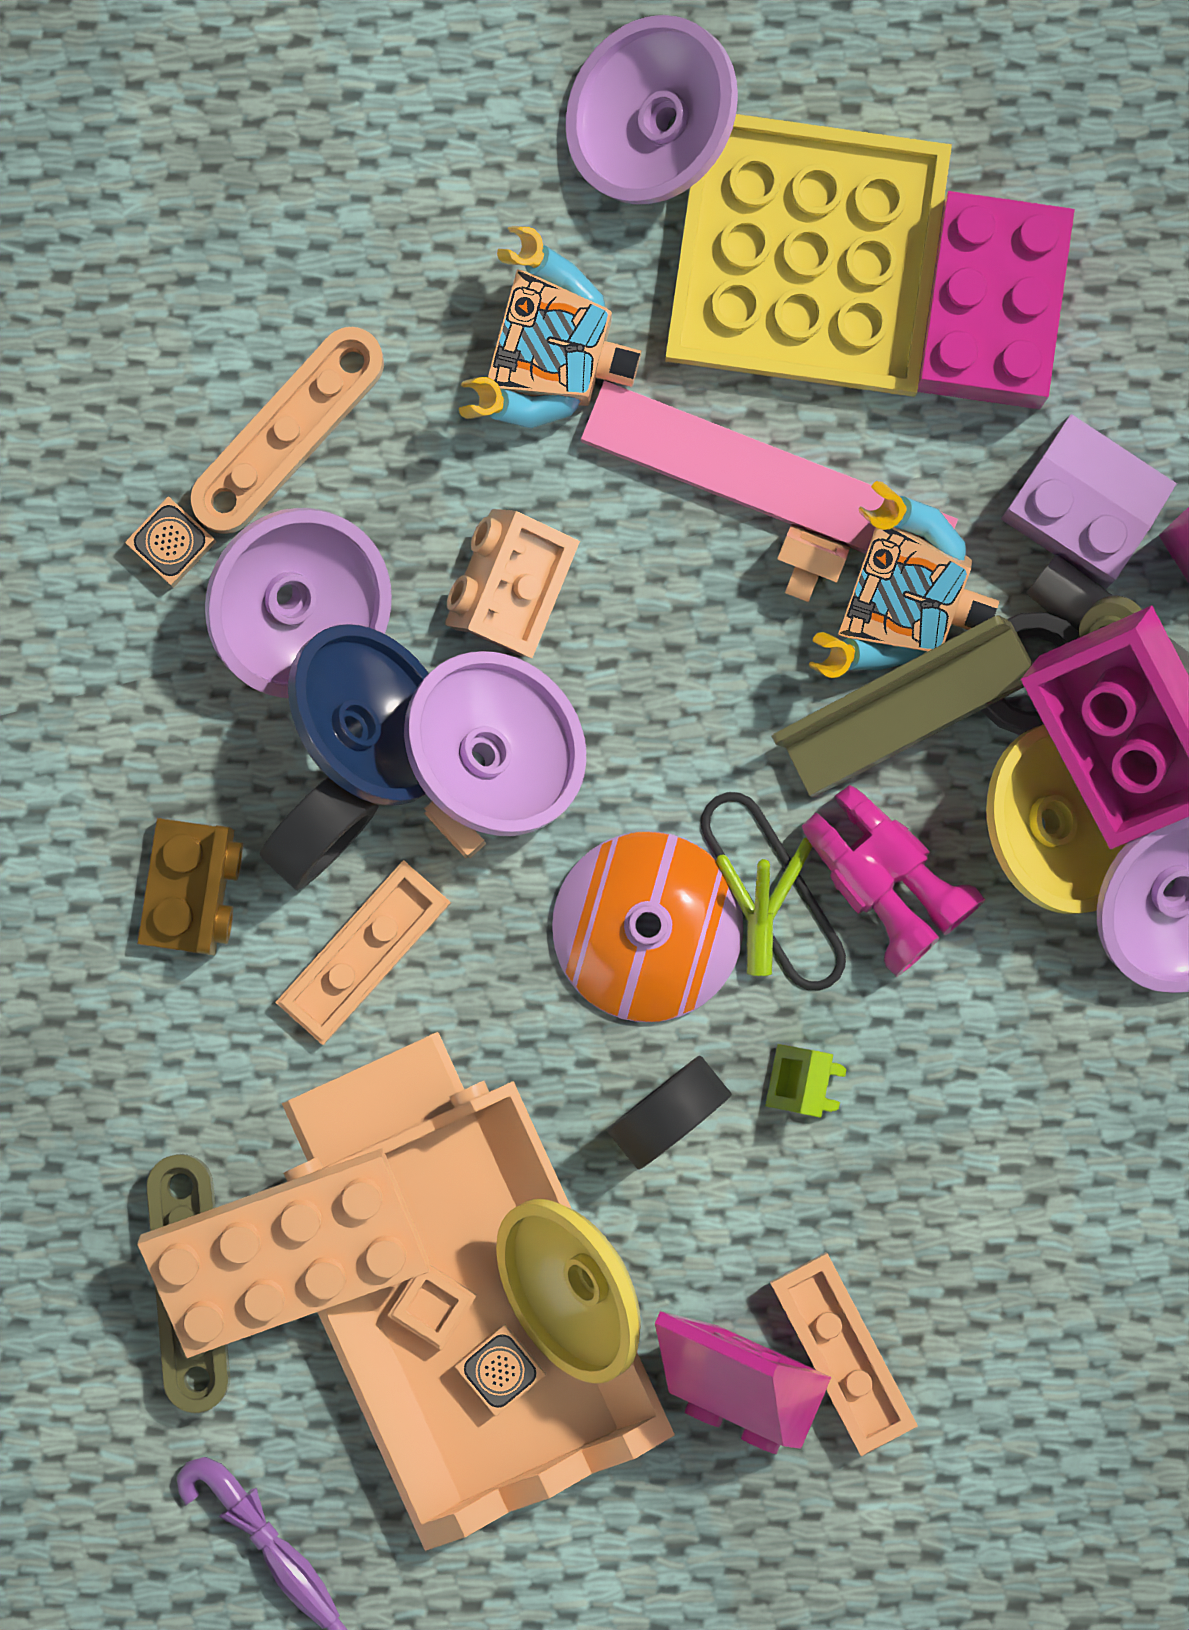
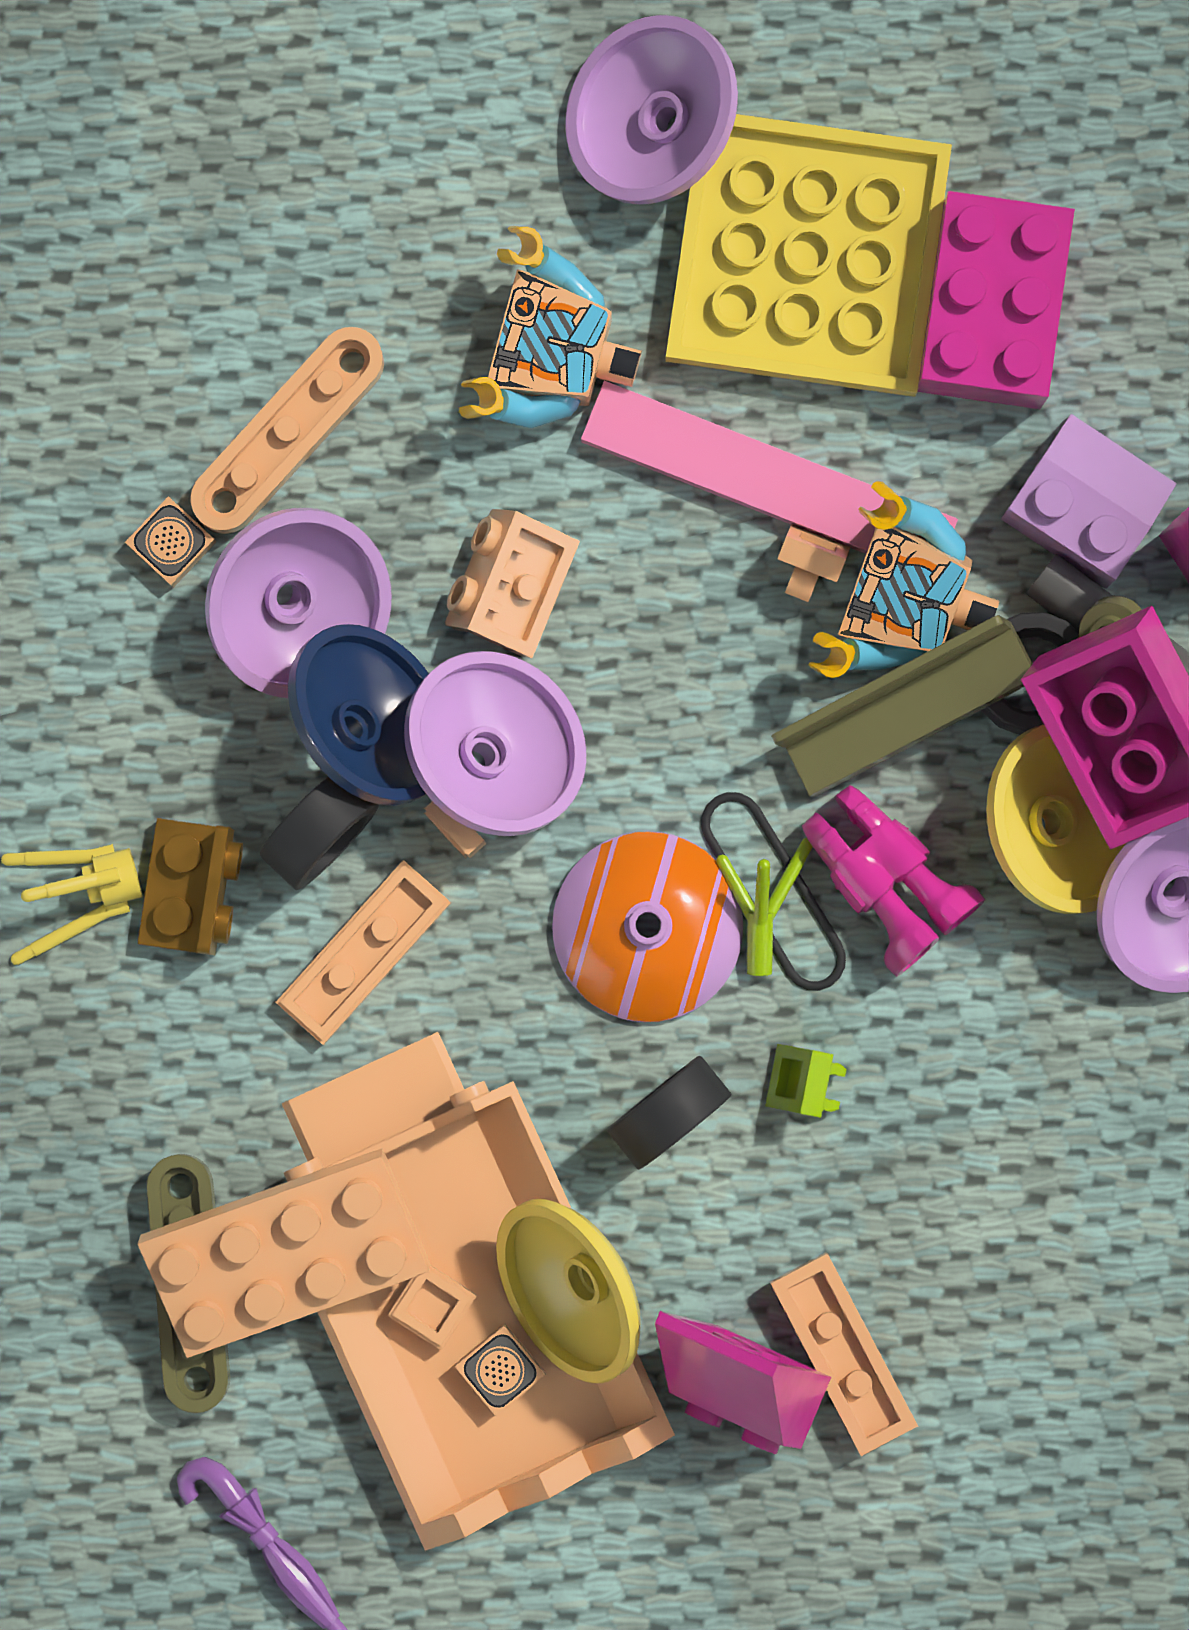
none -> light yellow plant [1,844,142,965]

